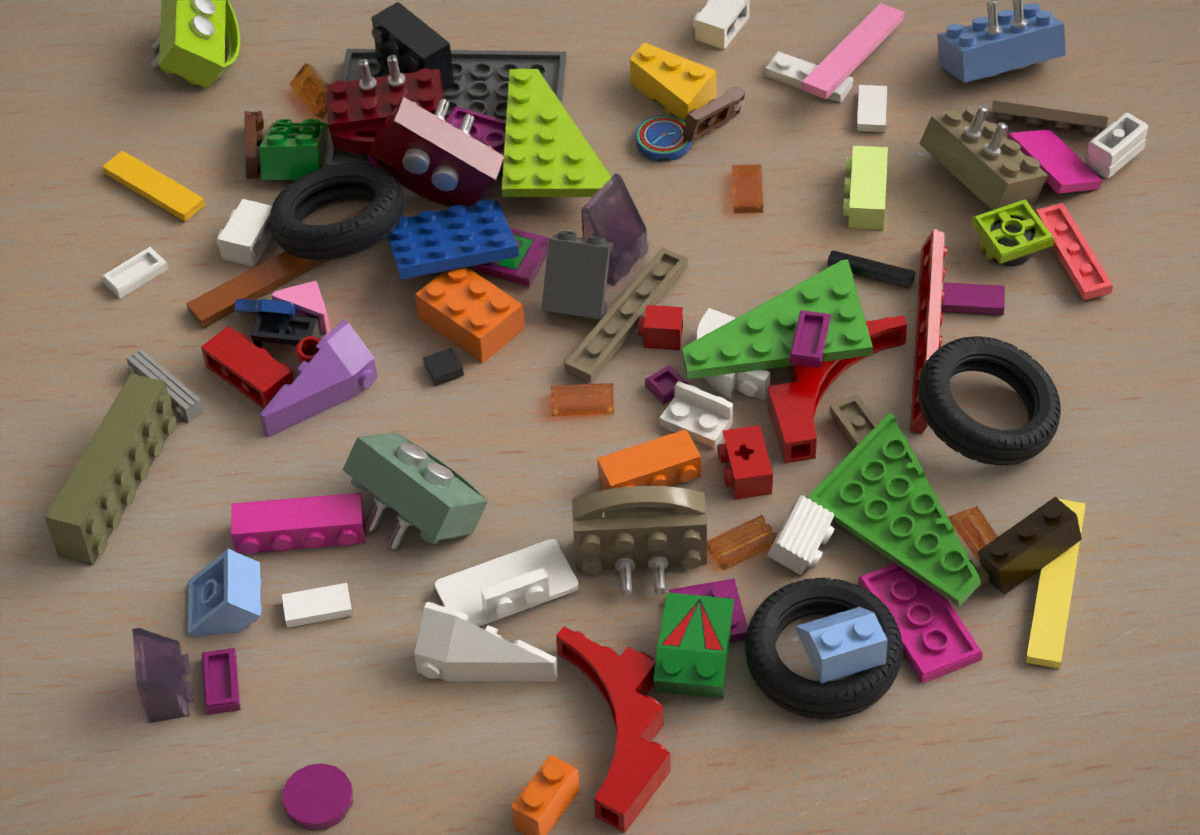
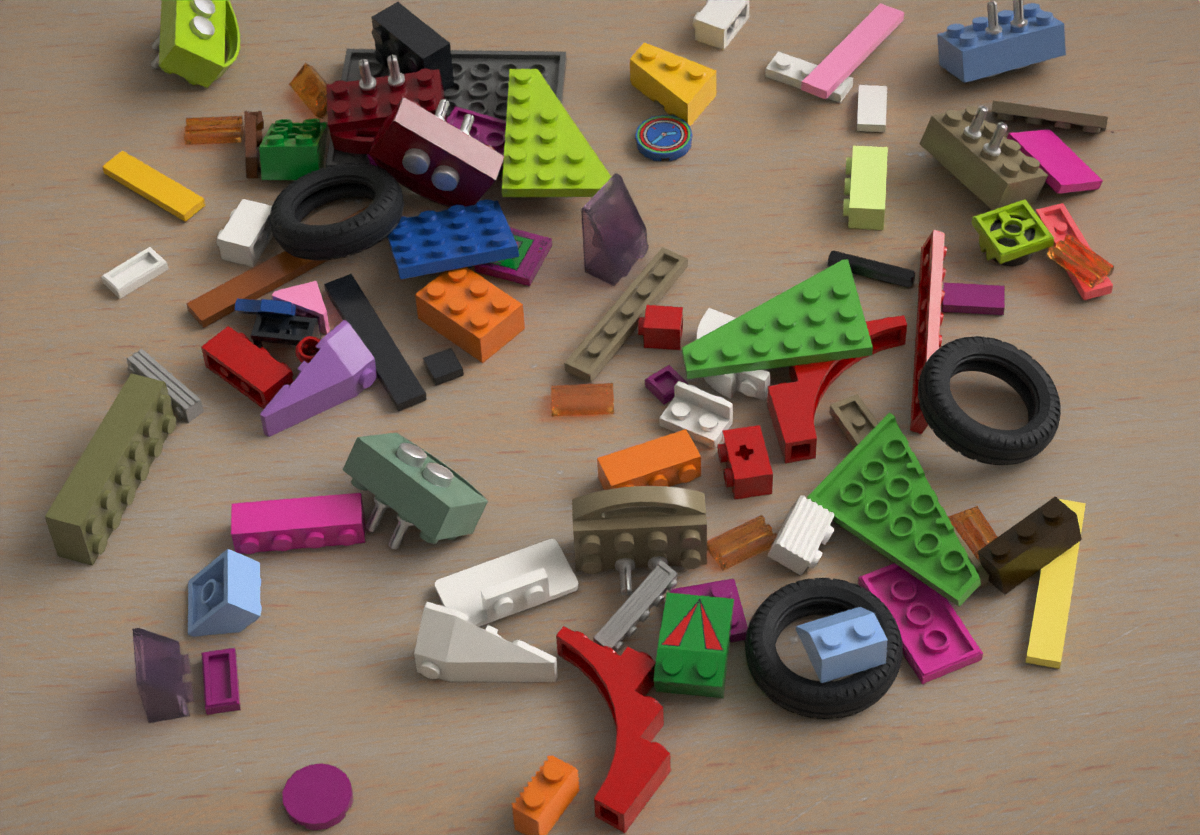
white tile [282,583,353,628] -> none
dark grey panel [541,231,614,319] -> none
reddish brown hinge [682,87,746,141] -> none
clear orange tile [732,164,763,213] -> none
magenta tile [789,310,831,368] -> none
white brick [1086,113,1149,178] -> none
none -> clear orange tile [184,116,243,145]
none -> black tile [324,274,427,411]
none -> light grey piece [593,561,678,653]
none -> clear orange tile [1047,234,1114,288]

